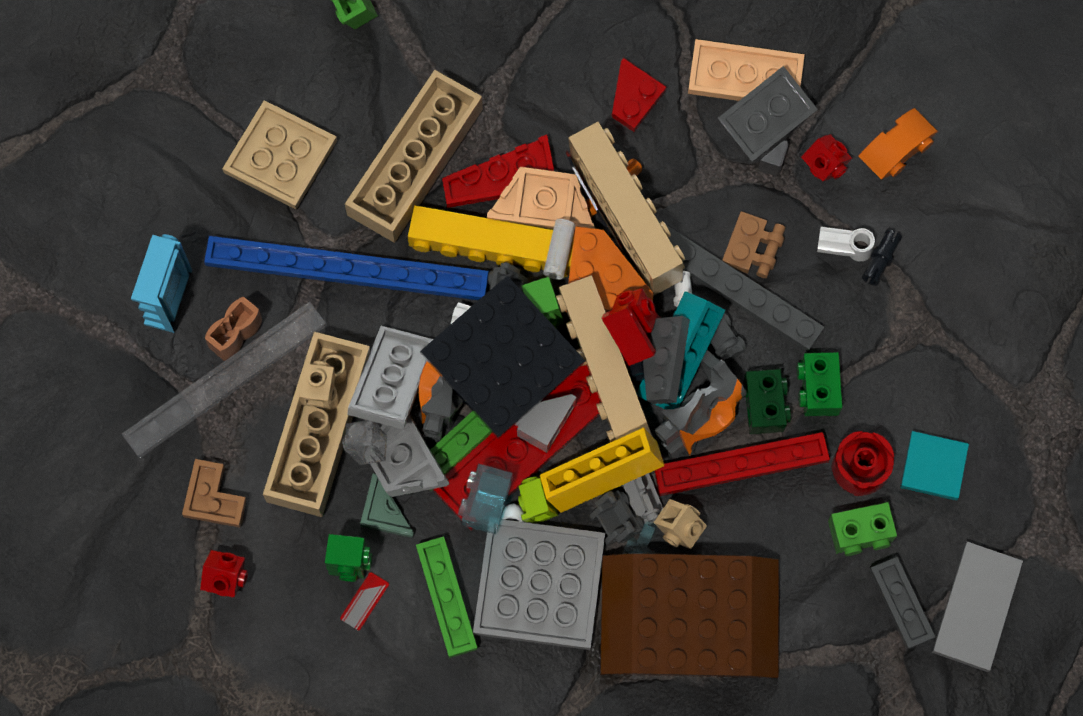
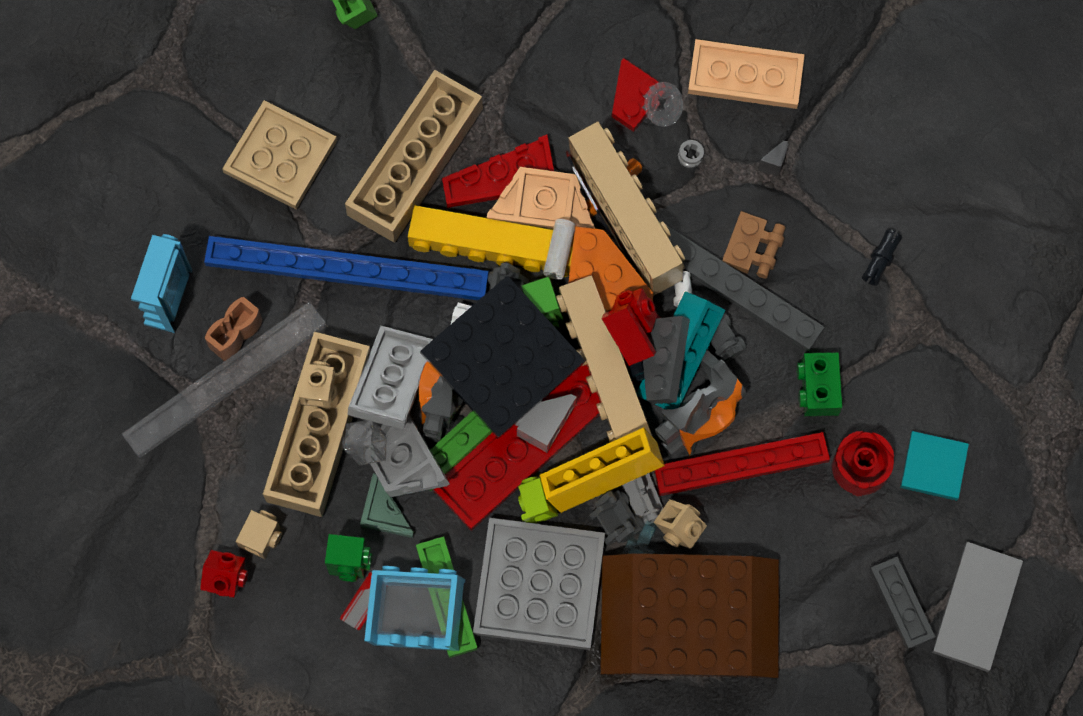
medium nougat plate [182,459,247,528] -> none
clear light blue brick [458,464,513,535] -> none
white hinge [501,504,524,522] -> none
dark grey plate [717,66,818,162] -> none
dark green brick [744,369,791,435] -> none
red brick [801,134,852,181] -> none
white piece [817,227,875,262] -> none
bright green brick [828,502,897,556] -> none
orange brick [858,108,938,180] -> none
none -> tan brick [236,510,282,559]
none -> window [364,566,465,651]
none -> clear gear [642,82,683,127]
none -> light grey bush [678,140,704,168]

